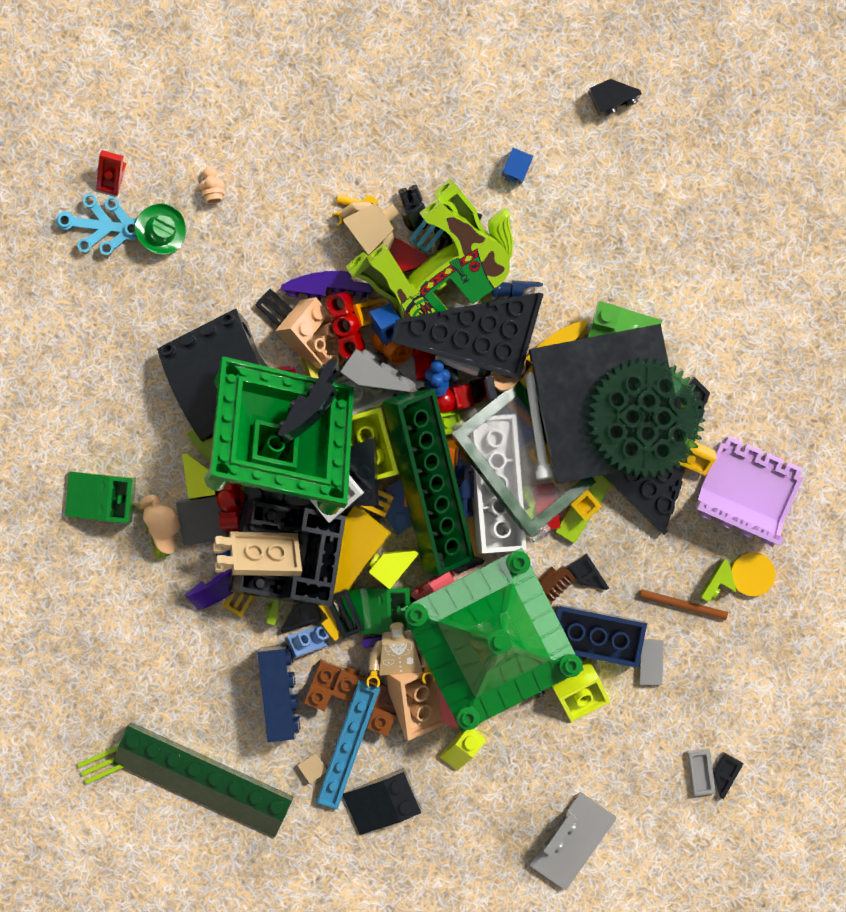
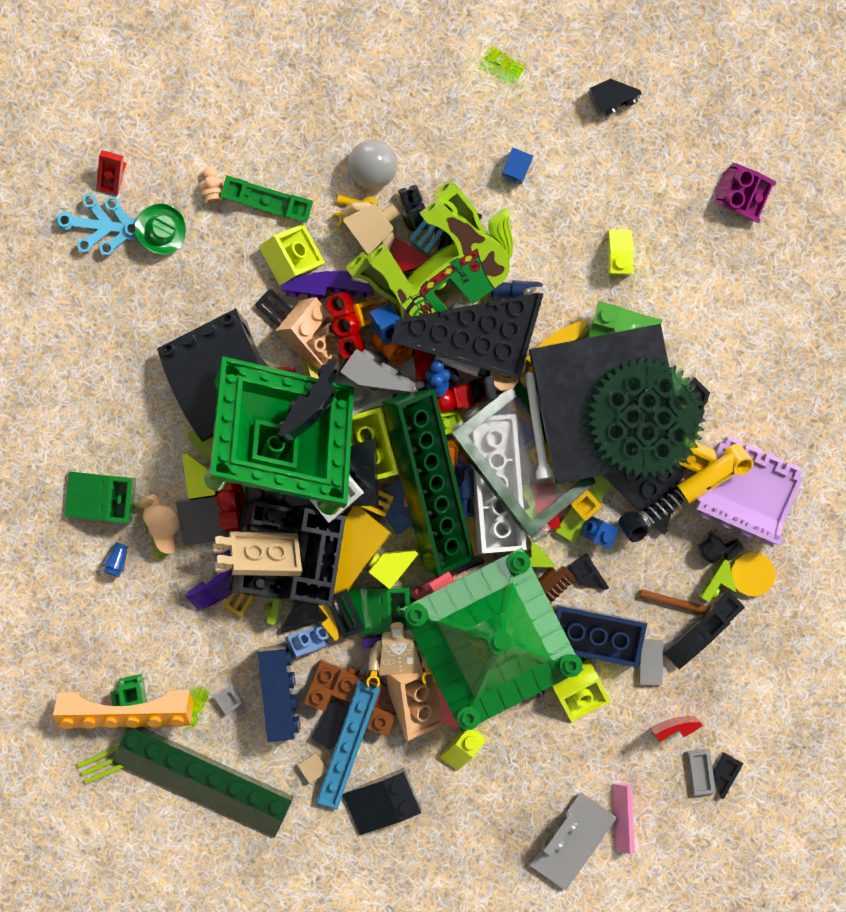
none -> light orange arch [53,690,194,729]
none -> blue cone [103,542,128,577]
none -> green brick [110,674,147,706]
none -> clear neon green bar [192,686,211,727]
none -> light grey tile [213,685,244,716]
none -> green slope [220,175,313,223]
none -> neon yellow slope [258,224,325,286]
none -> black tile [311,699,349,750]
none -> light grey piece [348,140,398,190]
none -> clear neon green bar [484,46,526,79]
none -> lime slope [525,539,554,567]
none -> blue brick [579,516,619,549]
none -> neon yellow slope [608,230,633,275]
none -> bright pink slope [612,783,635,854]
none -> piece [618,444,754,542]
none -> slope [650,716,703,742]
none -> black slope [663,591,745,669]
none -> black piece [697,530,745,563]
none -> magenta slope [715,163,776,223]

